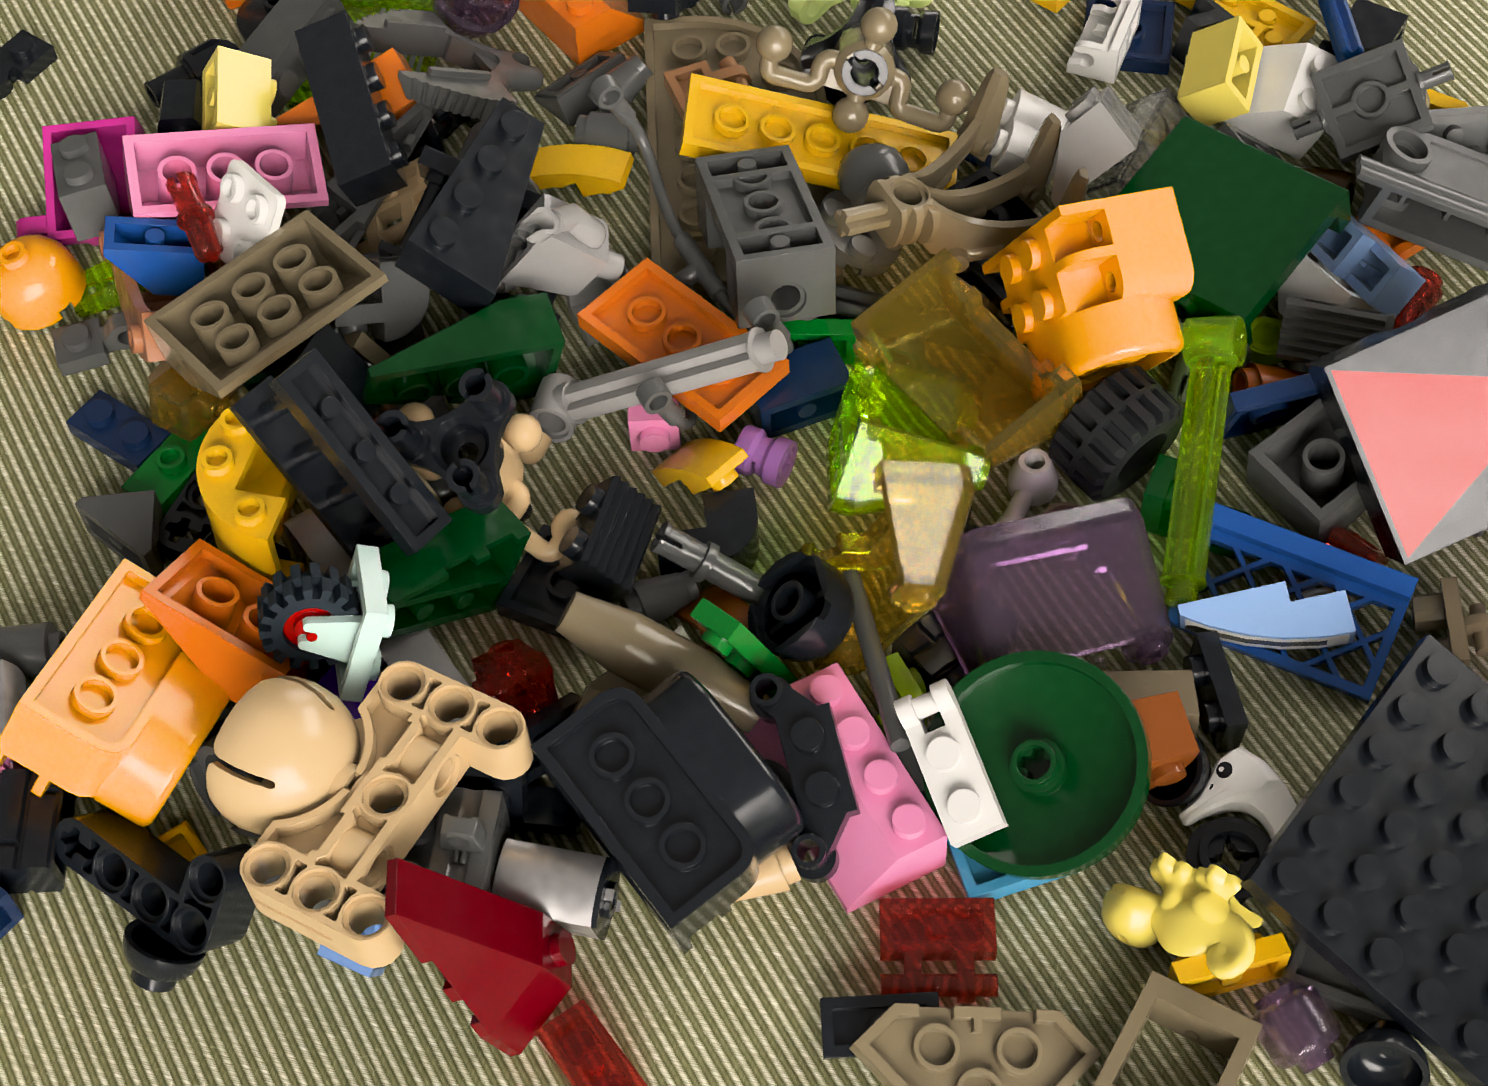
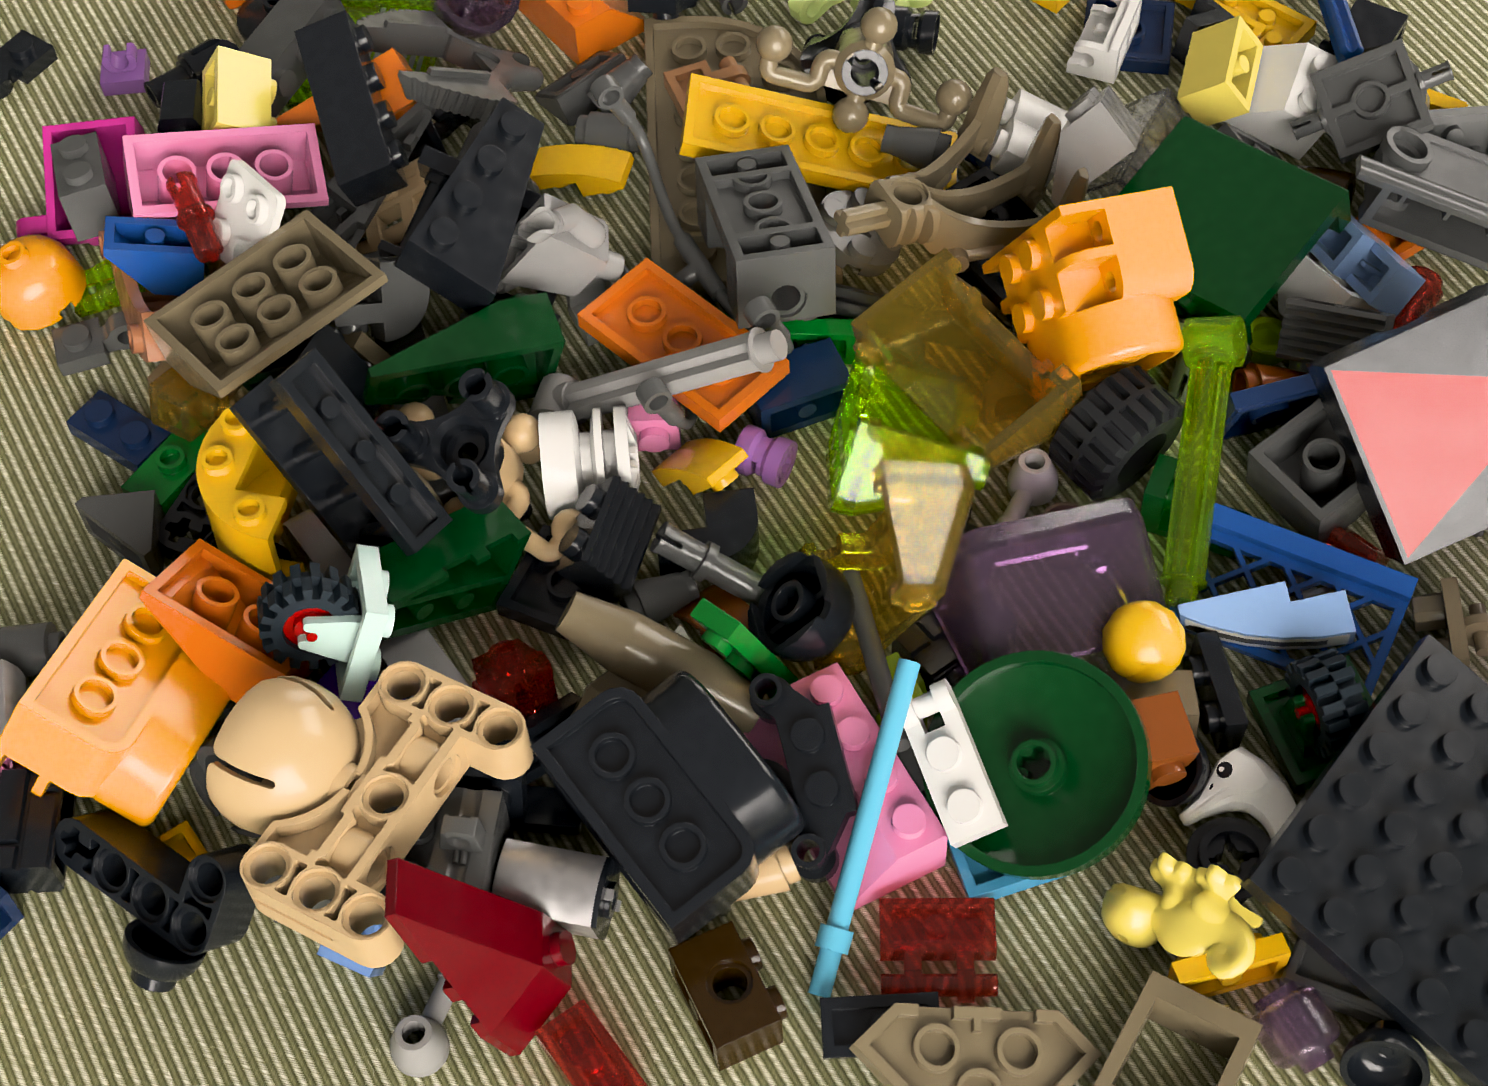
dark grey hair [837,143,910,205] -> none
none -> medium lavender tile [100,42,150,96]
none -> light grey bar [390,971,453,1078]
none -> white wheel [538,405,641,520]
none -> dark brown brick [668,921,788,1071]
none -> medium azure bar [808,658,921,998]
none -> dark grey cone [880,124,952,169]
none -> yellow hair [1102,600,1186,683]
none -> plate [1246,648,1373,794]

